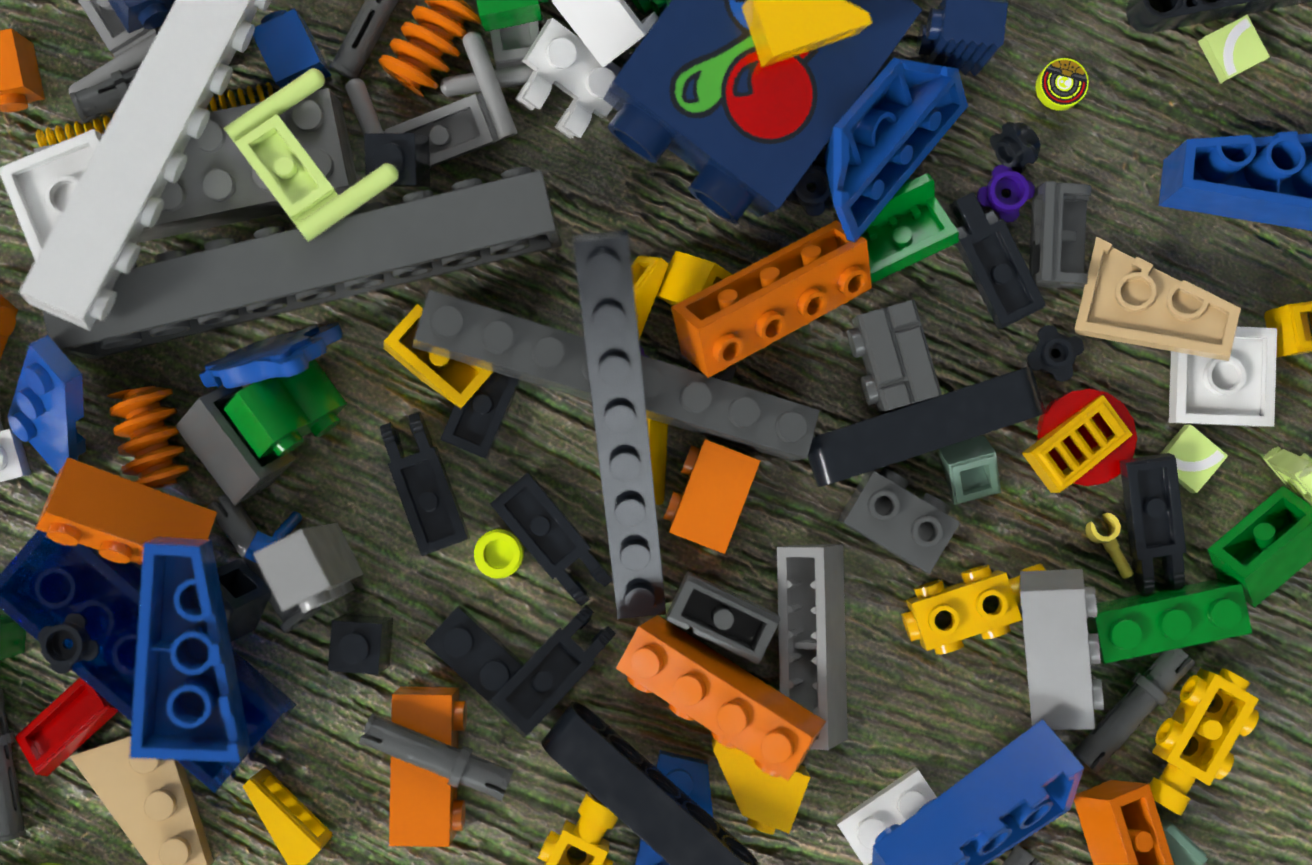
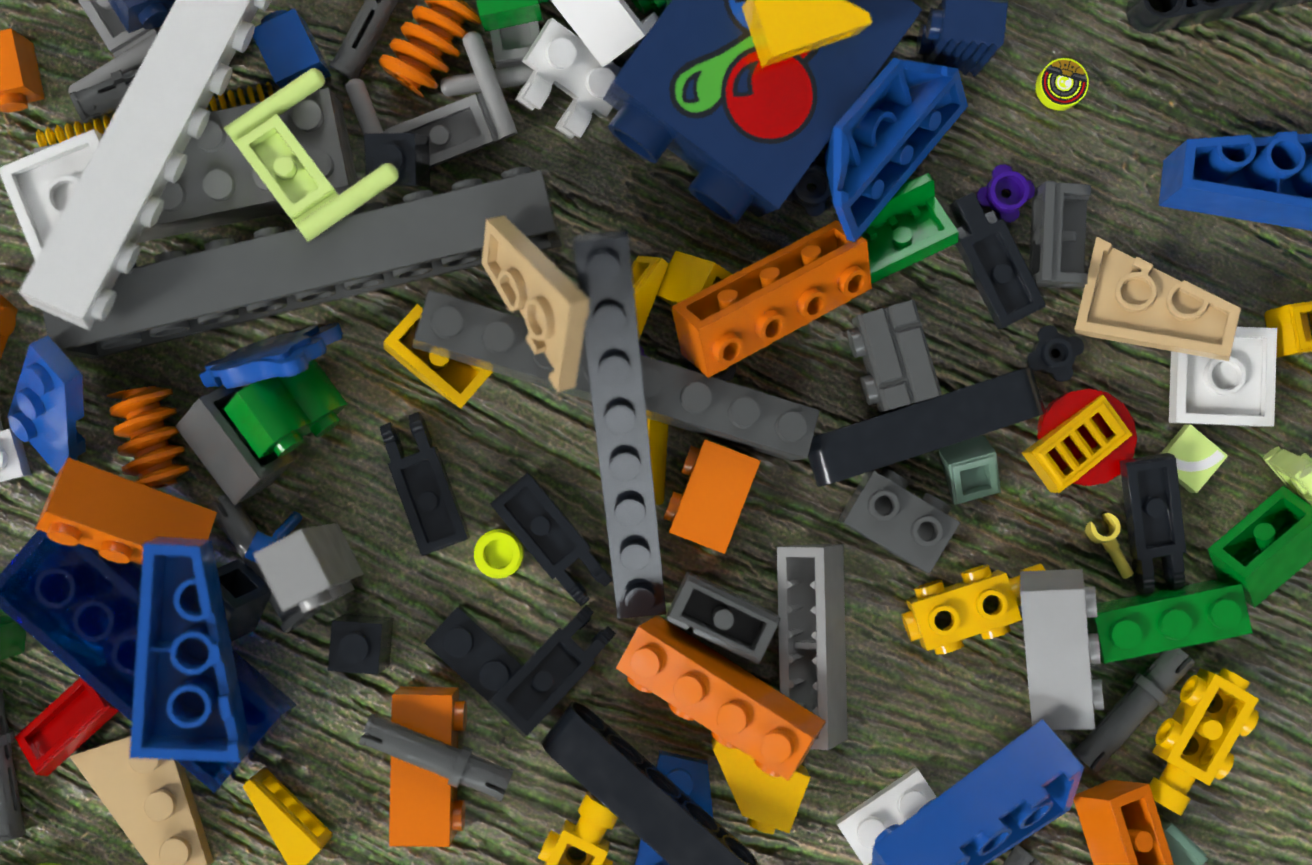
black plate [38,613,100,674] -> none
black hinge [441,372,521,459] -> none
black plate [990,122,1041,174] -> none
yellowish green tile [1198,14,1270,84] -> none
none -> tan wing [482,215,590,393]

